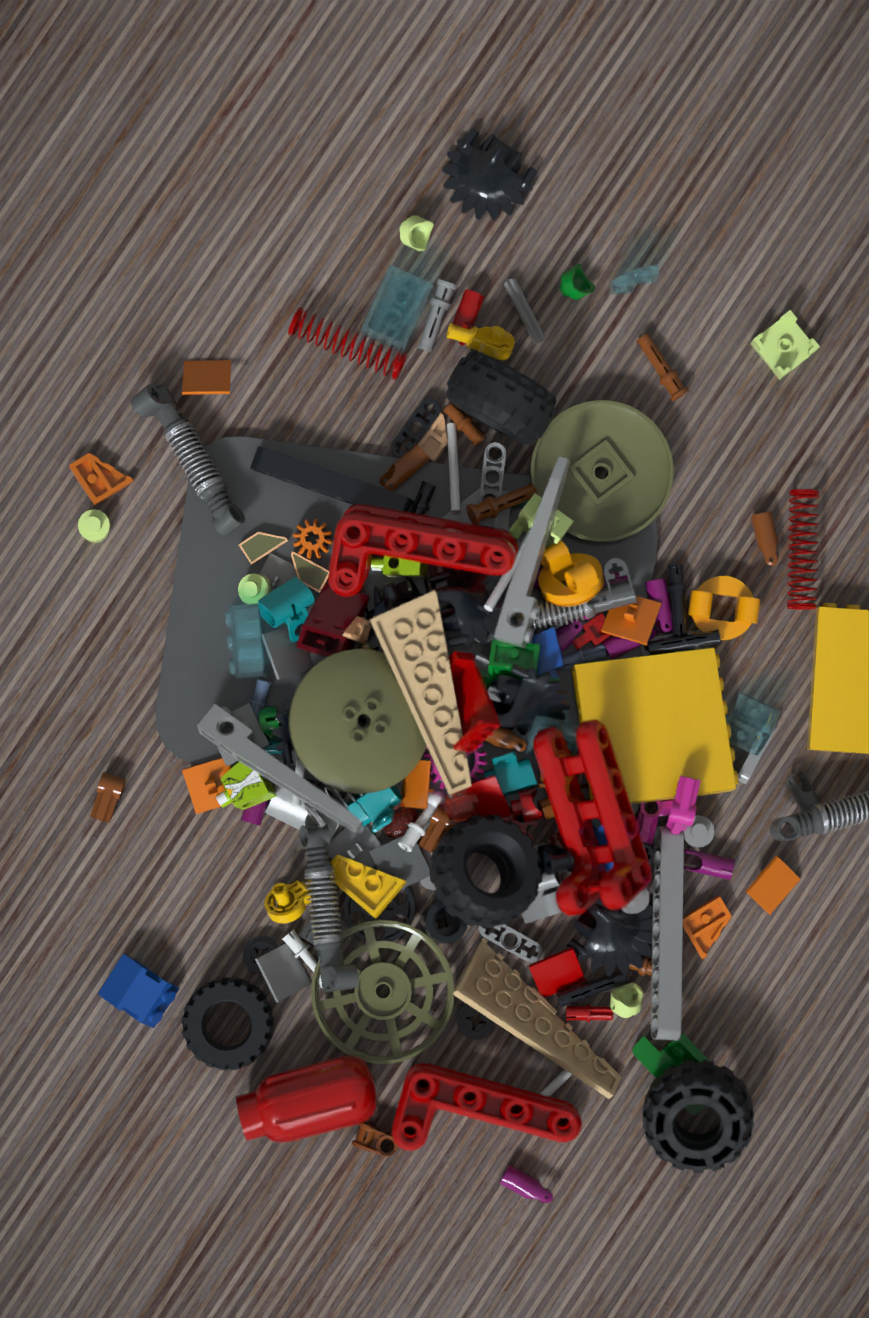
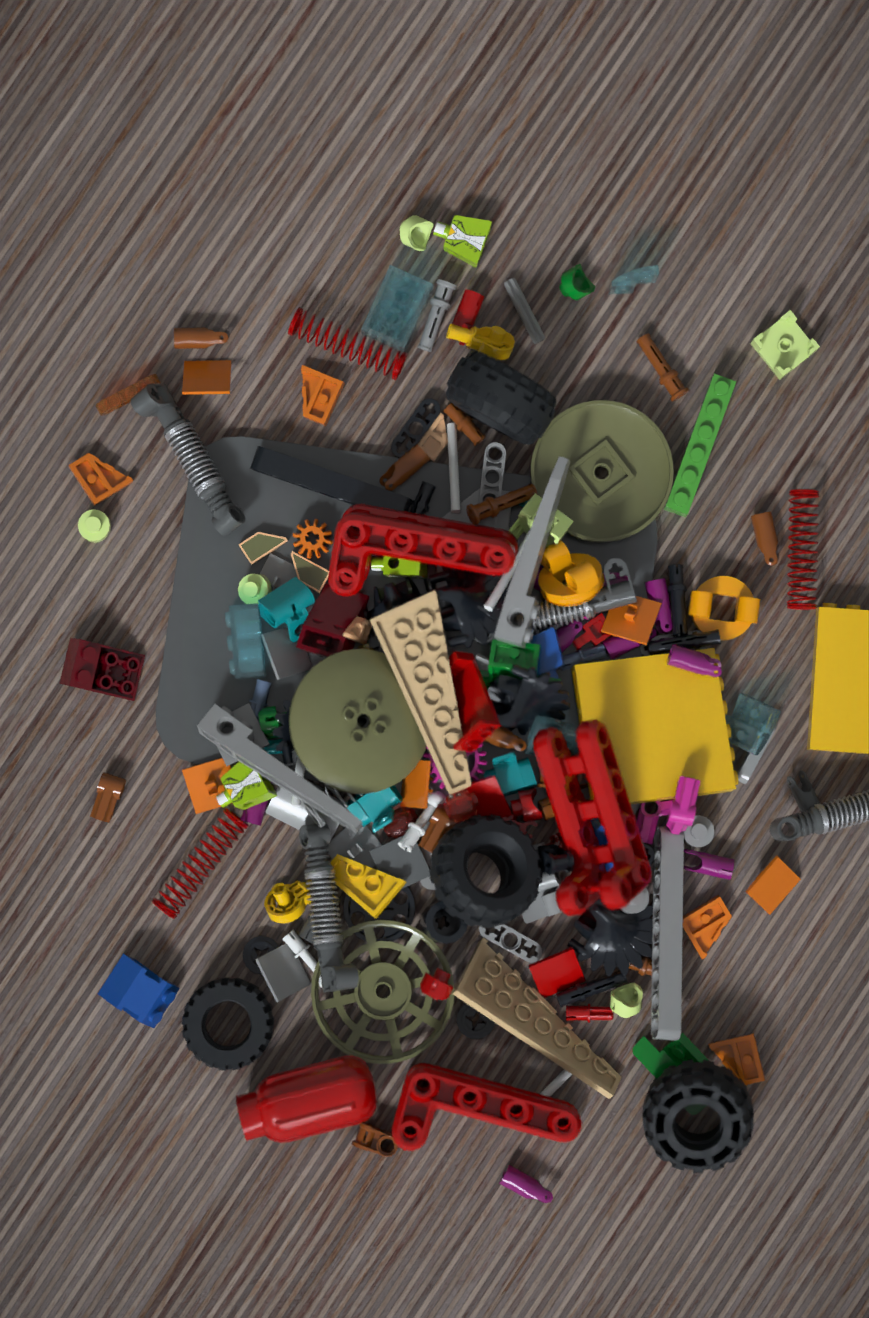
black piece [442,128,538,221] -> none
none -> dark red slope [59,638,145,701]
none -> clear orange beam [95,374,161,416]
none -> red piece [152,808,249,919]
none -> dark orange piece [174,327,228,349]
none -> orange wing [301,365,345,426]
none -> red piece [420,967,454,1000]
none -> lime torso [433,215,492,268]
none -> bright green brick [664,373,736,517]
none -> magenta piece [667,644,722,677]
none -> orange wing [709,1033,765,1085]

